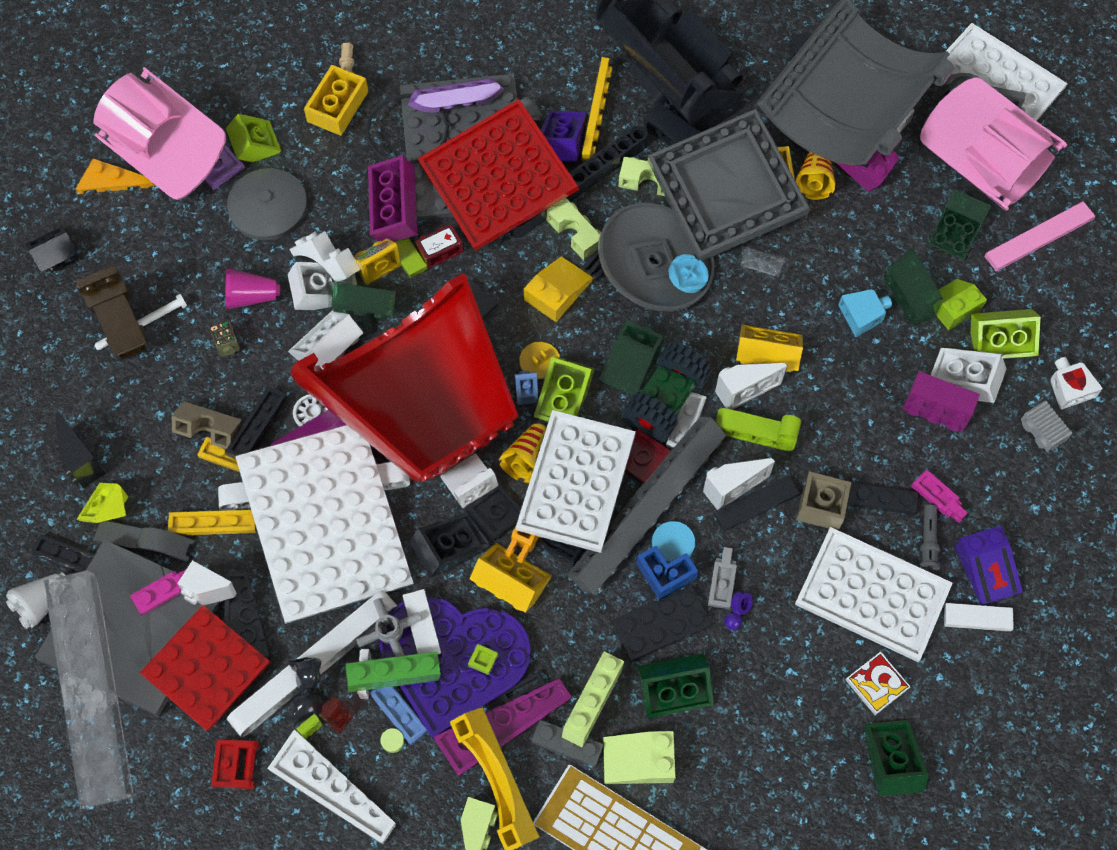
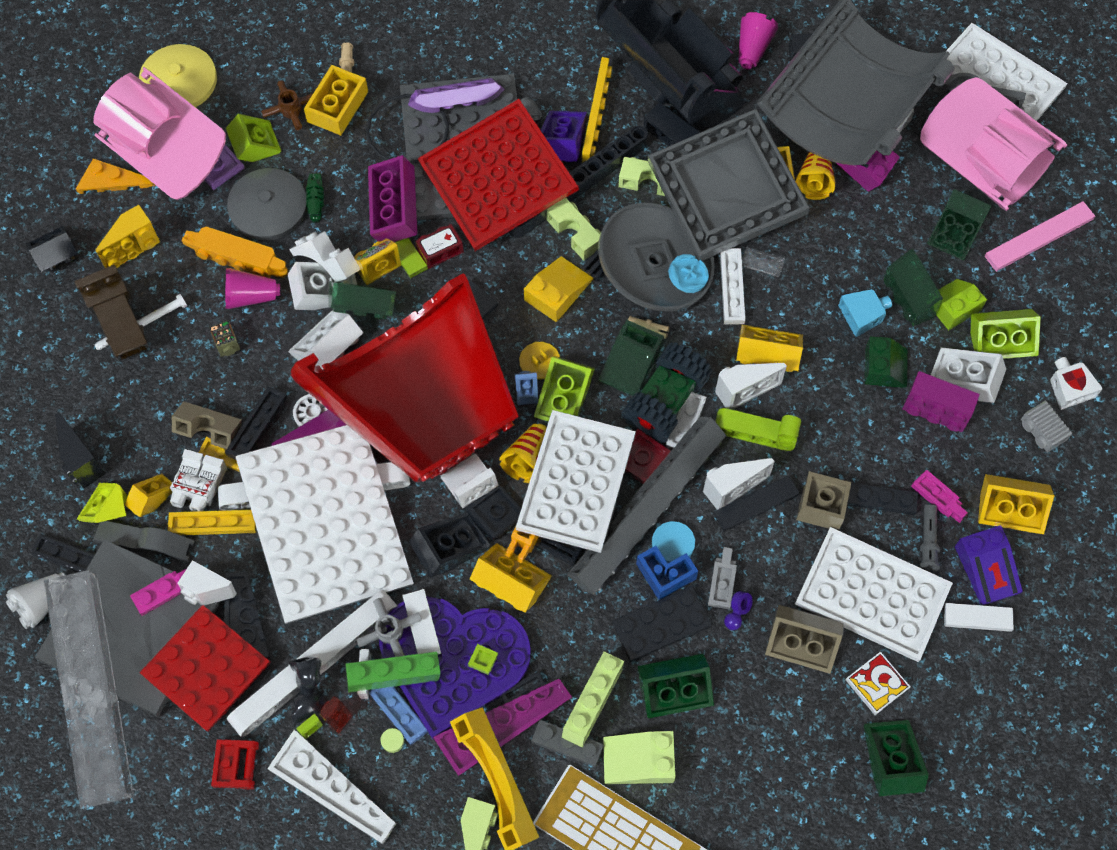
none -> yellow slope [95,205,160,268]
none -> yellow slope [124,474,173,517]
none -> light yellow dish [139,44,217,107]
none -> white hips [170,449,227,512]
none -> light orange hinge [182,227,288,278]
none -> reddish brown bar [261,80,313,130]
none -> dark green hinge [306,173,324,223]
none -> tan pin [626,316,670,339]
none -> white plate [720,248,745,324]
none -> dark pink cone [738,12,778,69]
none -> dark tan slope [765,605,844,674]
none -> dark green slope [864,336,908,388]
none -> yellow slope [978,474,1054,534]

